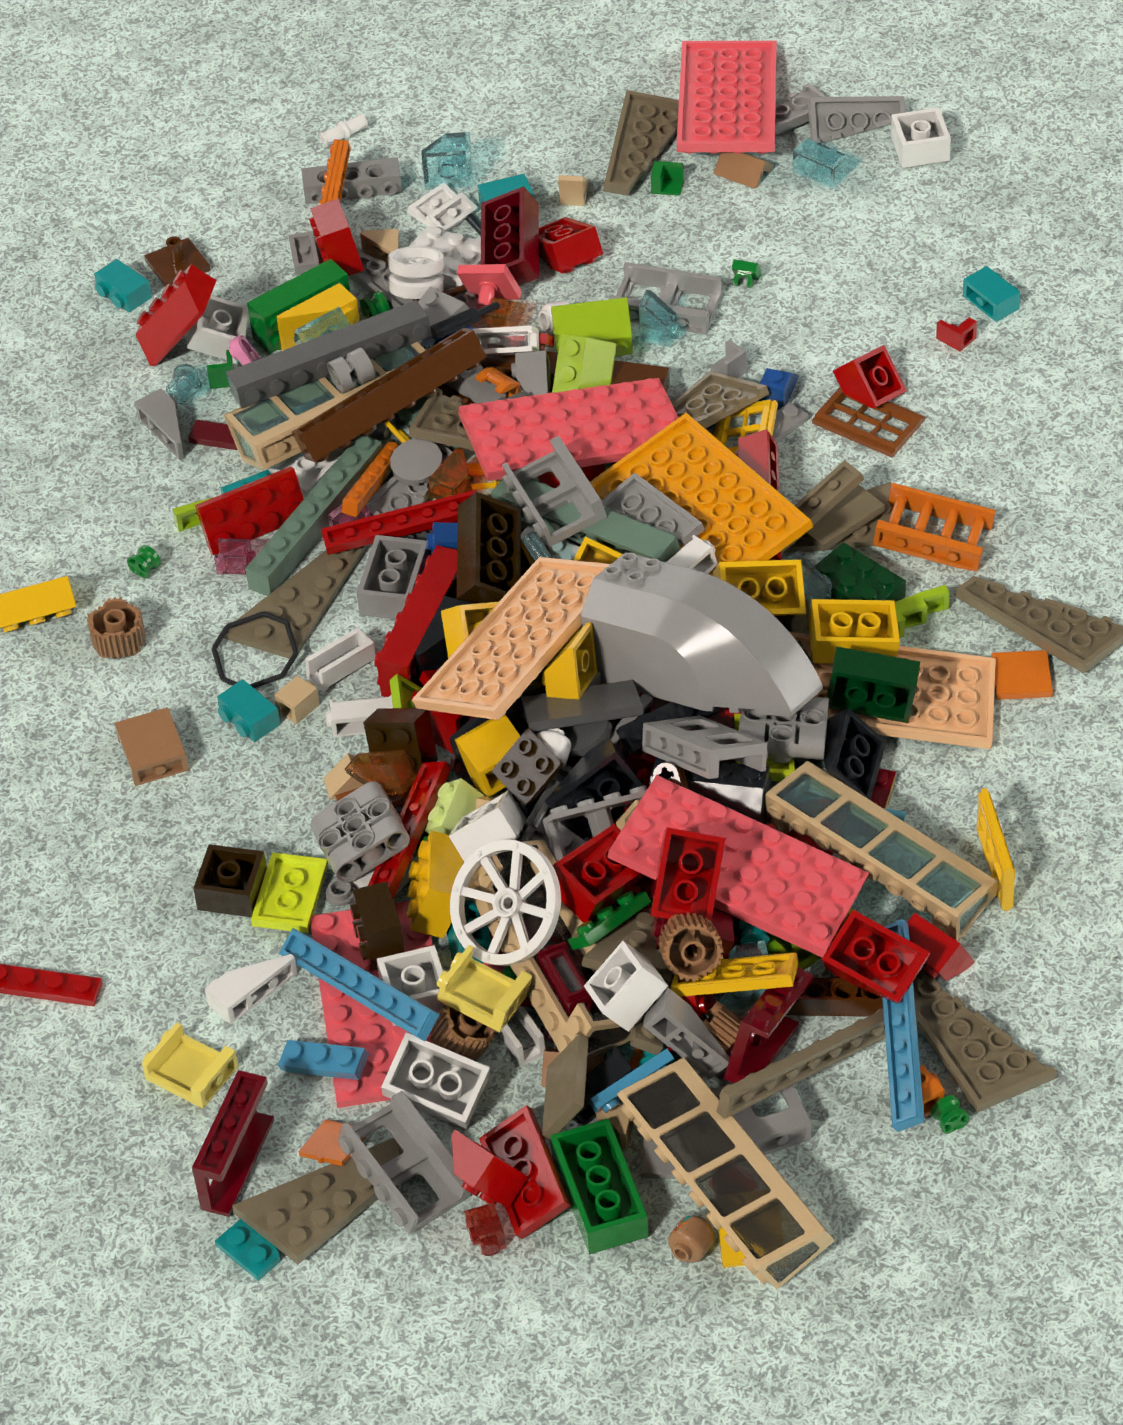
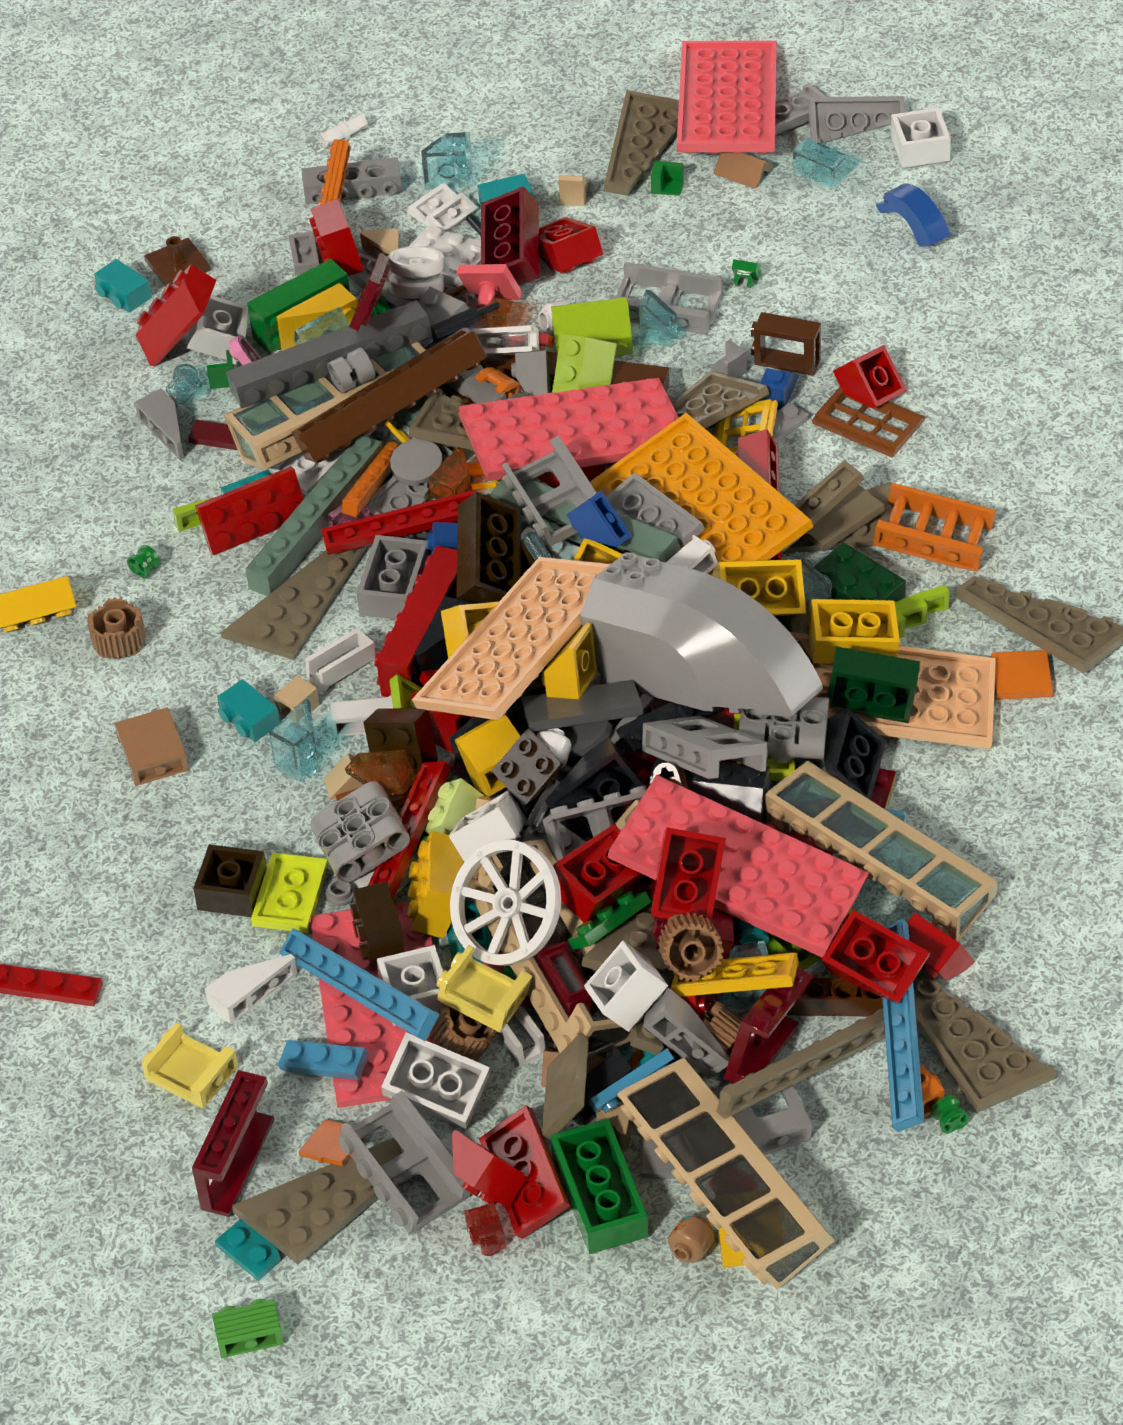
black piece [211,611,298,688] -> none
clear pink window [214,538,256,575] -> none
red panel [936,317,977,352] -> none
teal brick [963,266,1020,322] -> none
yellow piece [976,788,1015,911] -> none
none -> bright green brick [212,1299,283,1359]
none -> clear light blue slope [269,699,318,783]
none -> dark red plate [349,253,391,331]
none -> blue slope [566,491,632,547]
none -> reddish brown window [751,312,821,376]
none -> blue arch [876,183,951,246]

